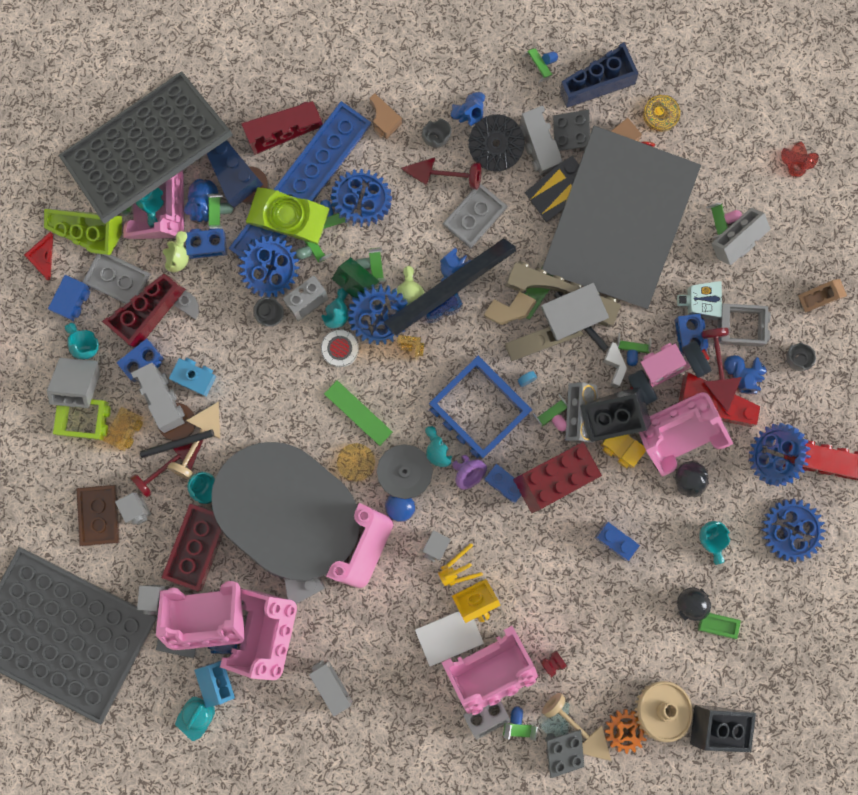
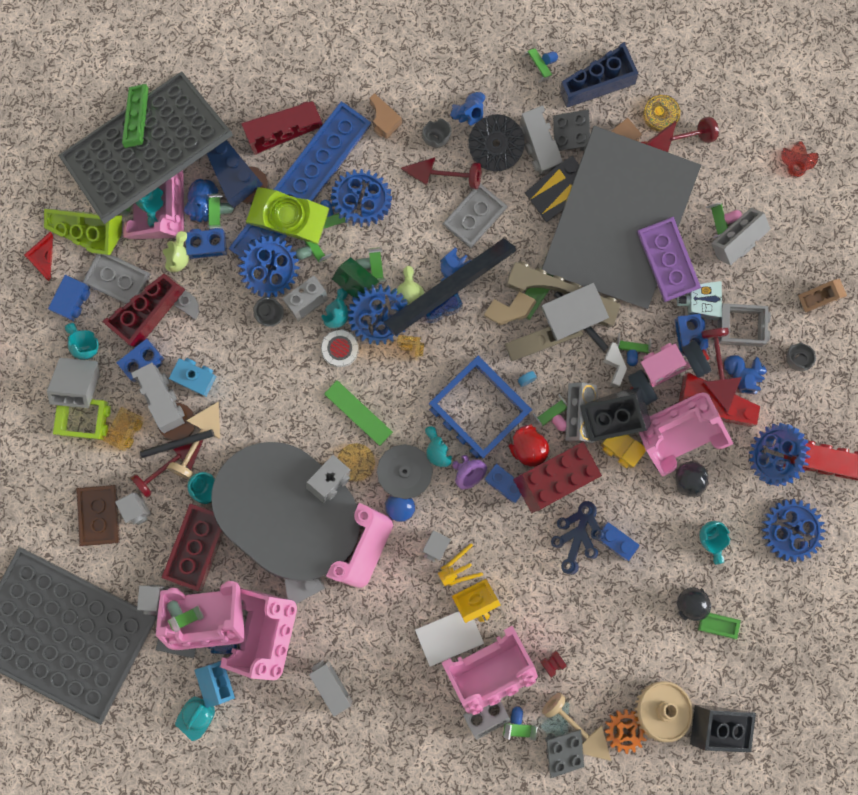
none -> bright green tile [122,84,149,148]
none -> piece [167,600,205,632]
none -> light grey brick [306,455,351,503]
none -> red hair [508,424,549,467]
none -> dark blue plant [551,501,604,575]
none -> medium lavender tile [637,217,701,302]
none -> dark red piece [645,116,719,152]

